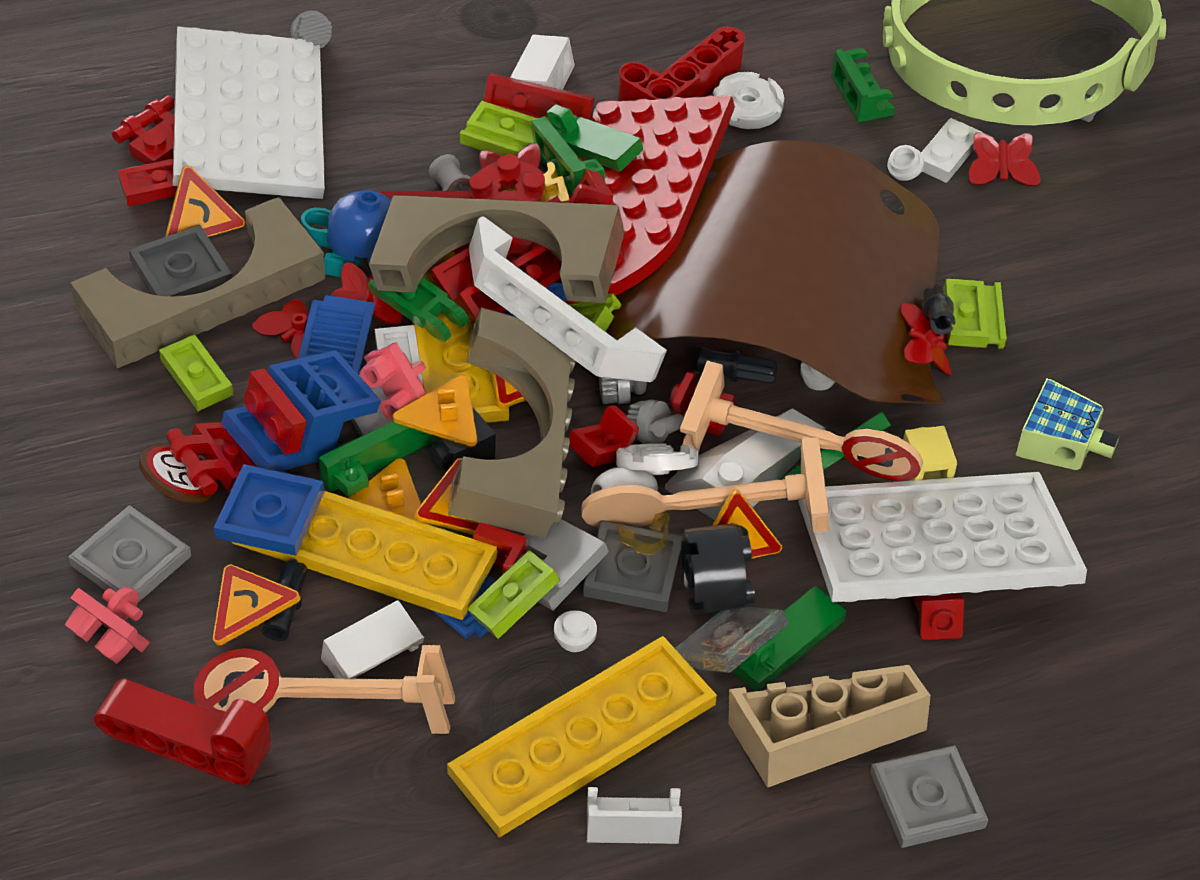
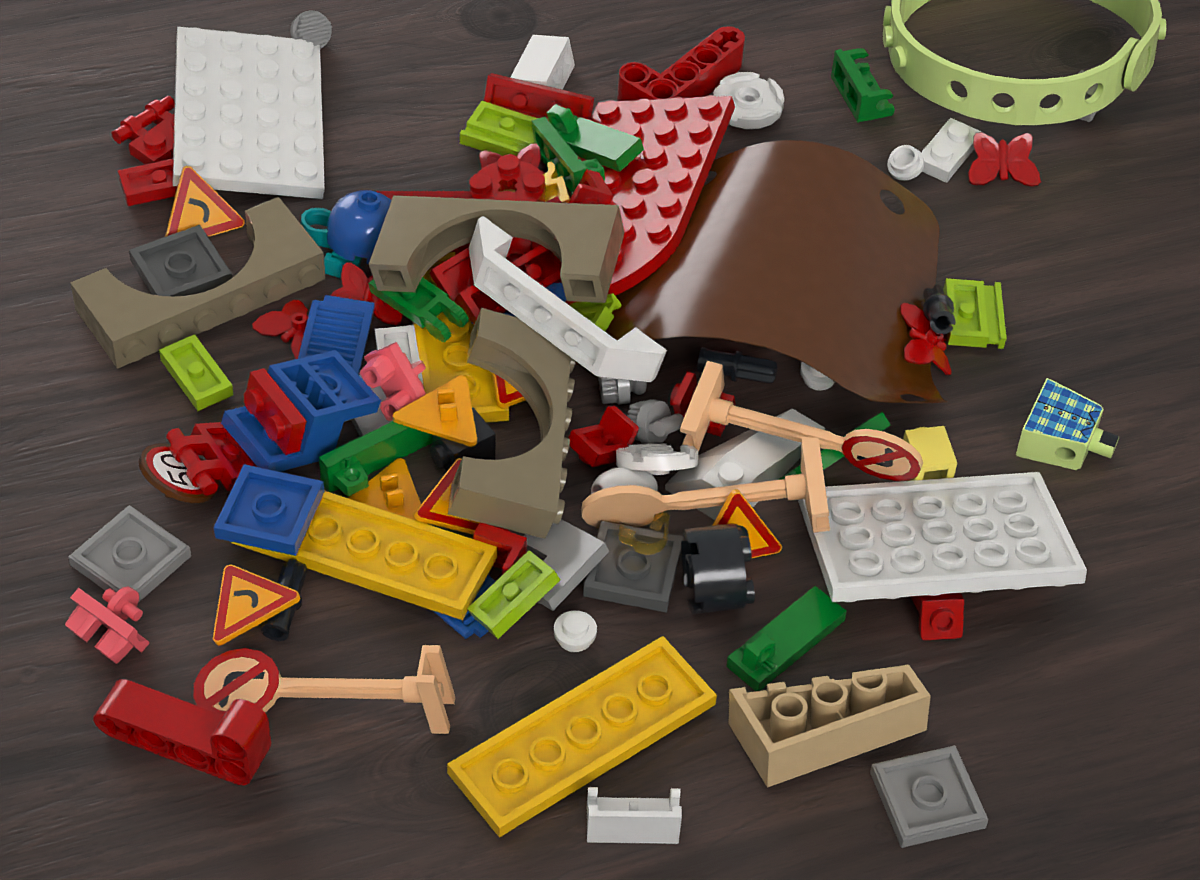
white hinge [321,600,424,679] -> none
light grey bush [428,154,471,191] -> none
clear tile [675,606,789,673] -> none

